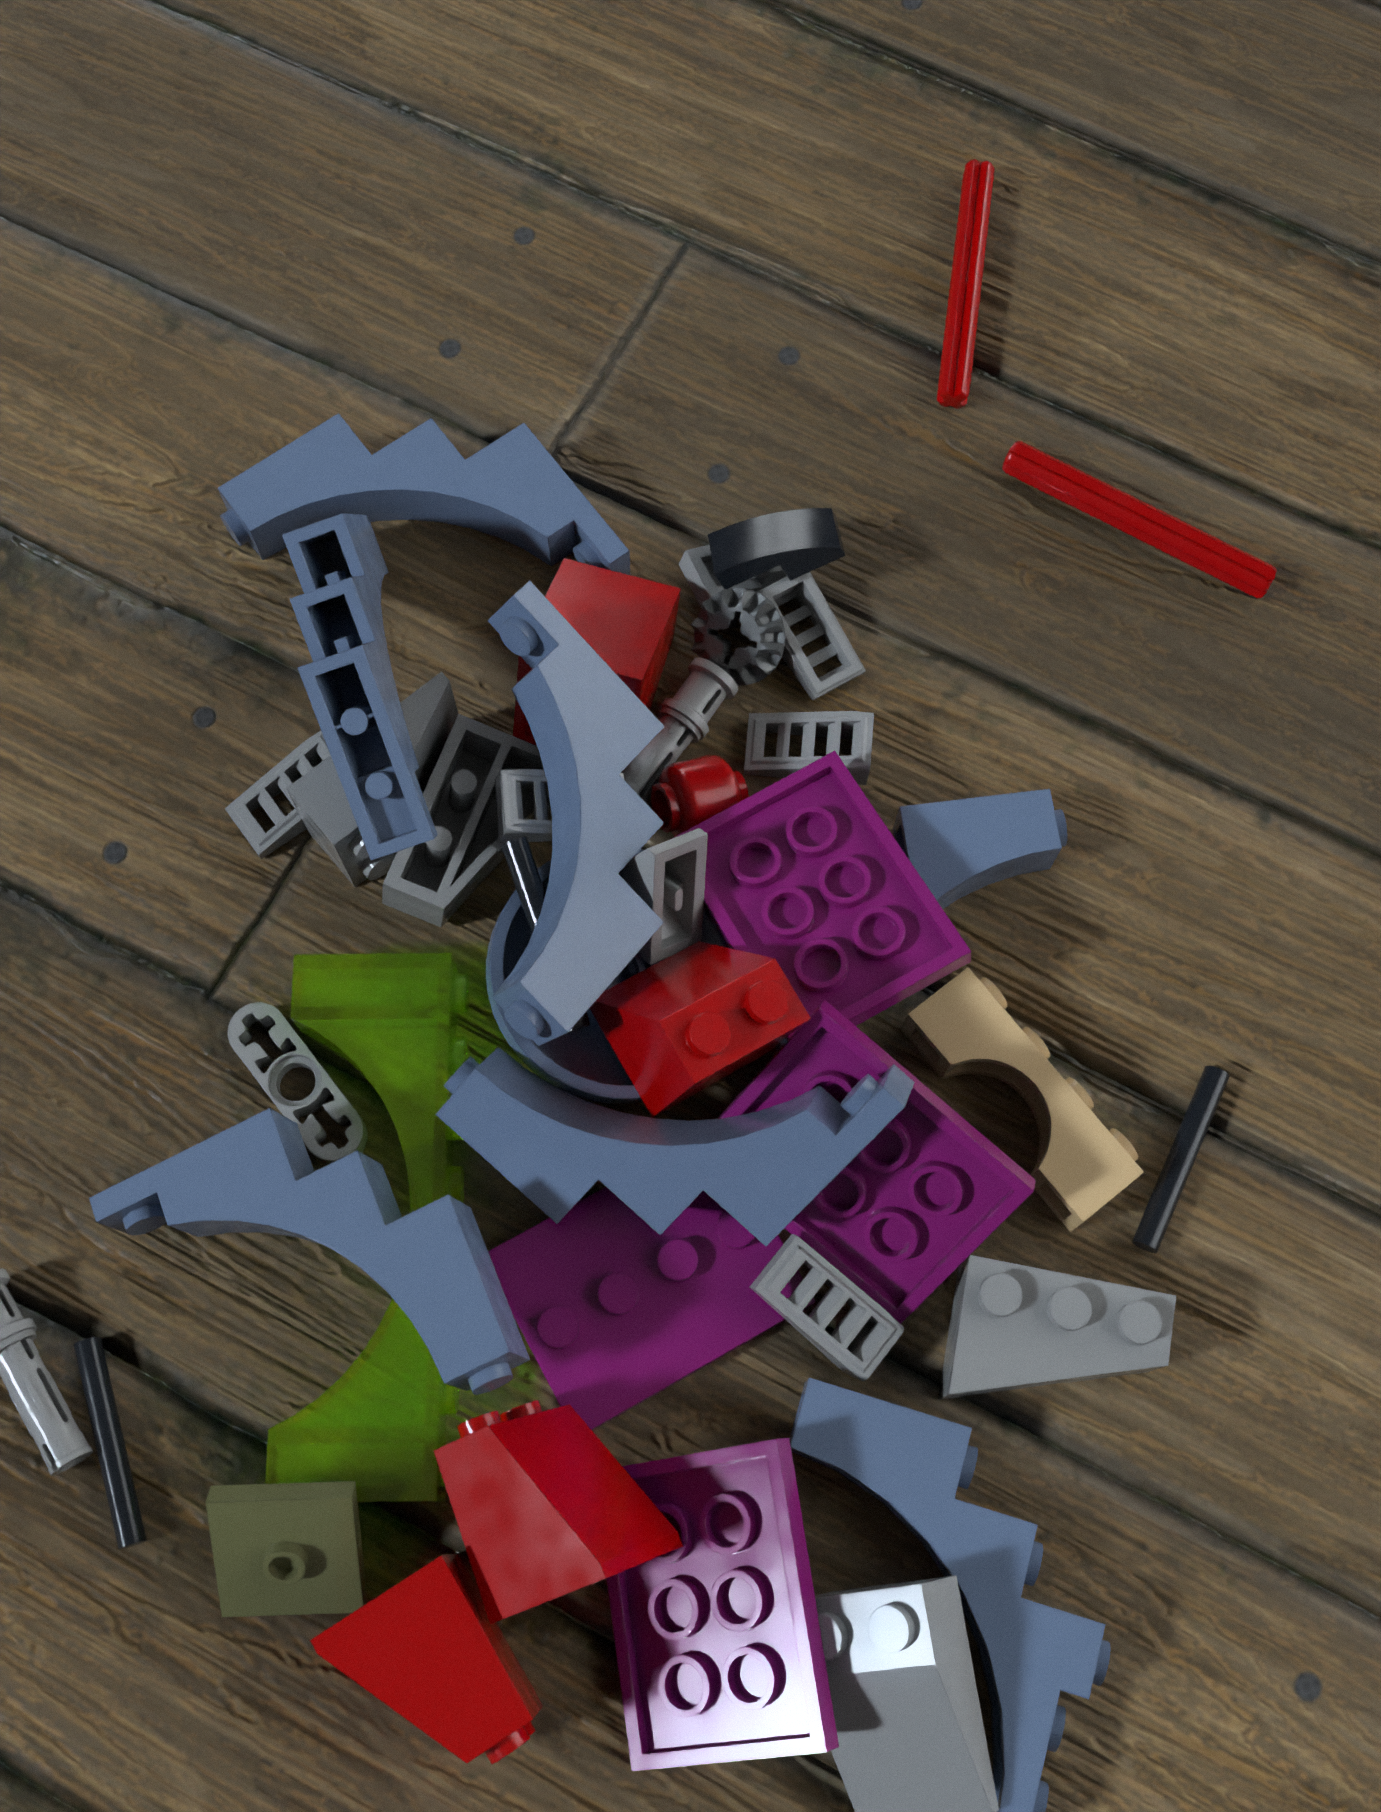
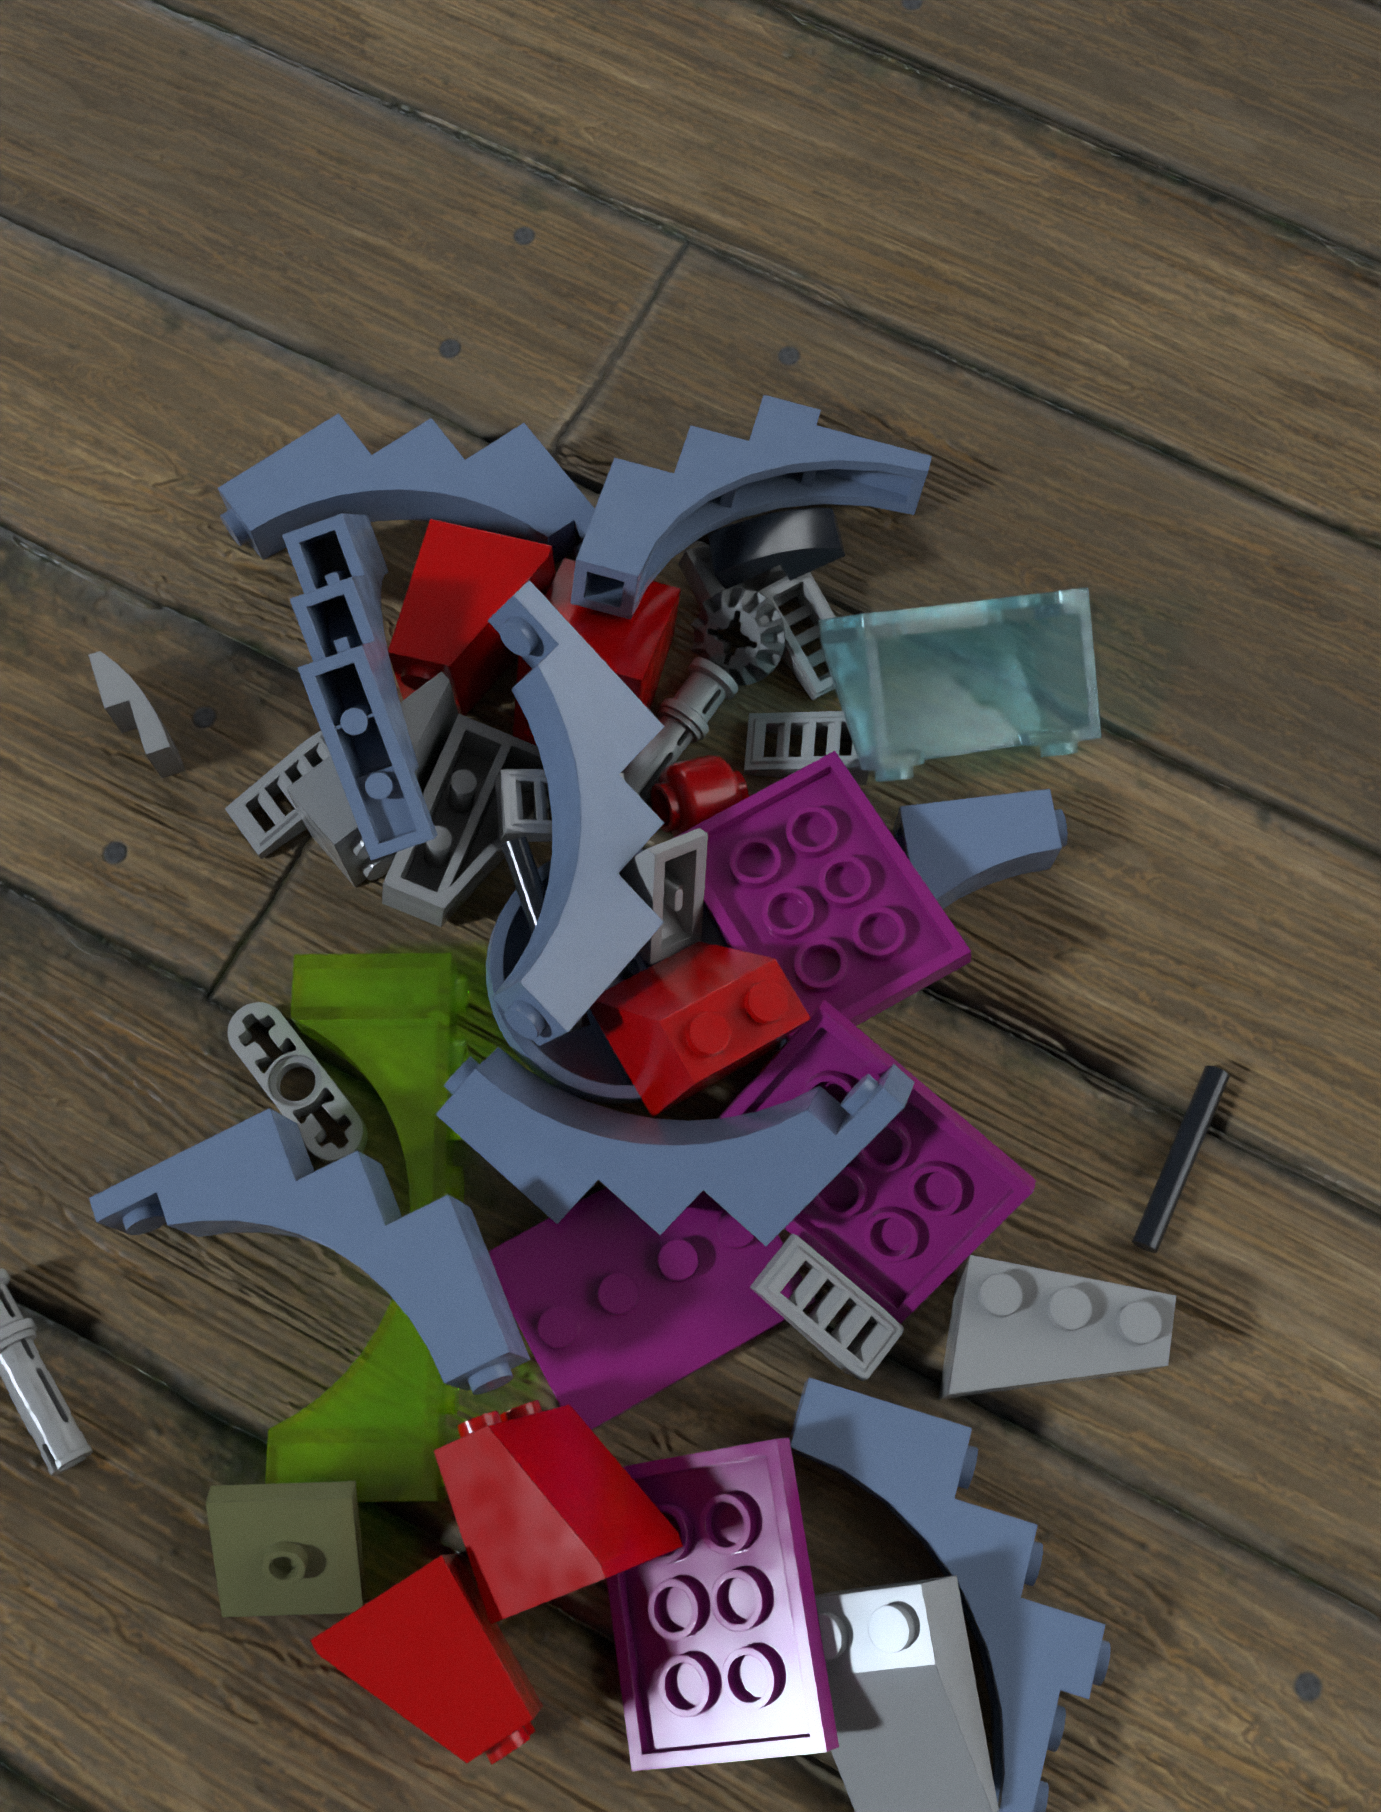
black bar [73,1337,147,1550] -> none
tan arch [901,967,1144,1232] -> none
red axle [937,159,995,409] -> none
red axle [1002,441,1277,598] -> none
none -> light grey slope [88,651,185,778]
none -> red slope [388,519,555,716]
none -> sand blue arch [570,395,932,620]
none -> clear light blue windscreen [818,587,1102,781]

